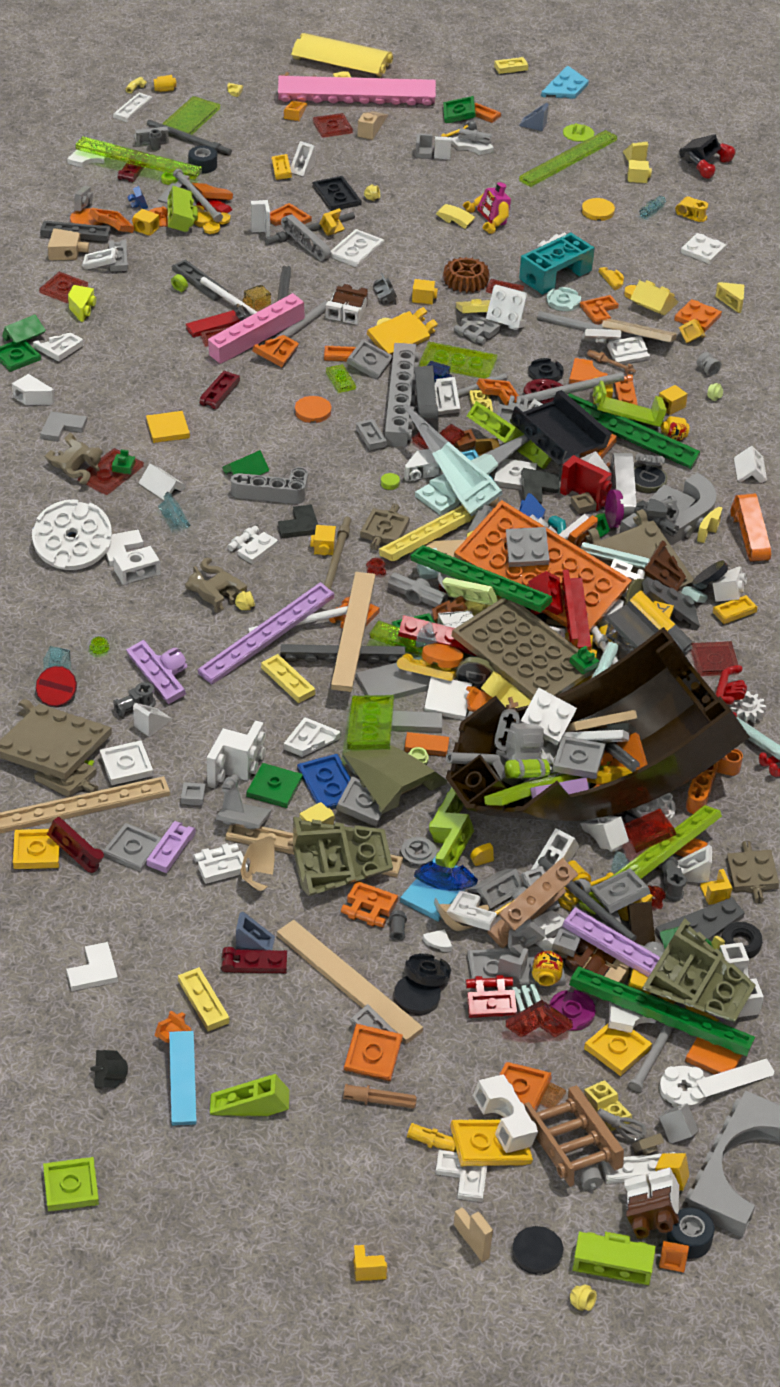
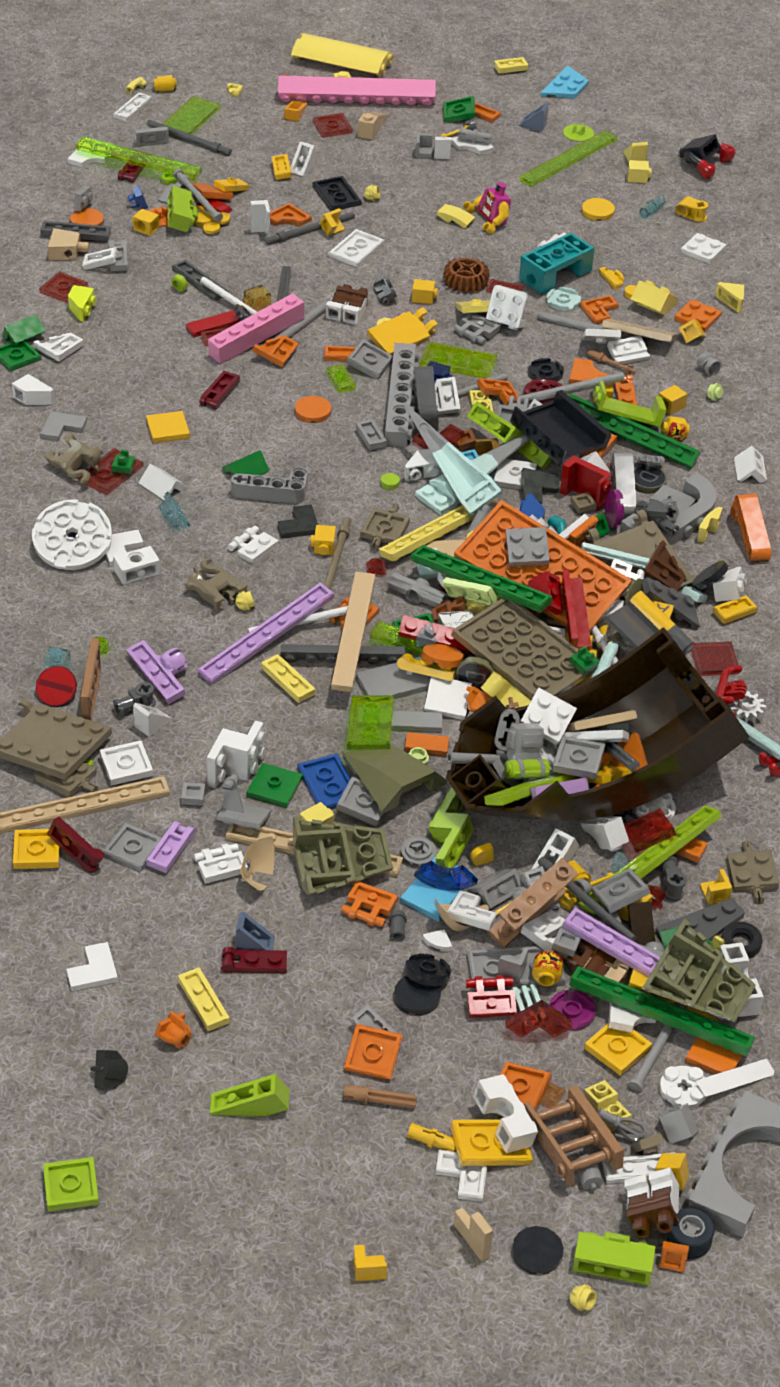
orange tile [89,208,135,233] -> none
dark grey pin [149,129,162,150] -> none
medium azure tile [169,1031,197,1125] -> none
black wheel [188,145,217,174] -> none
tan tile [277,920,423,1044] -> none
light grey beam [281,215,331,261] -> none
white wing [284,717,340,757] -> none
light grey bracket [508,919,545,957] -> none
white slope [677,845,712,883] -> none
orange beam [686,749,743,814] -> none
none -> medium nougat tile [81,638,101,721]
none -> yellow plate [213,177,249,192]

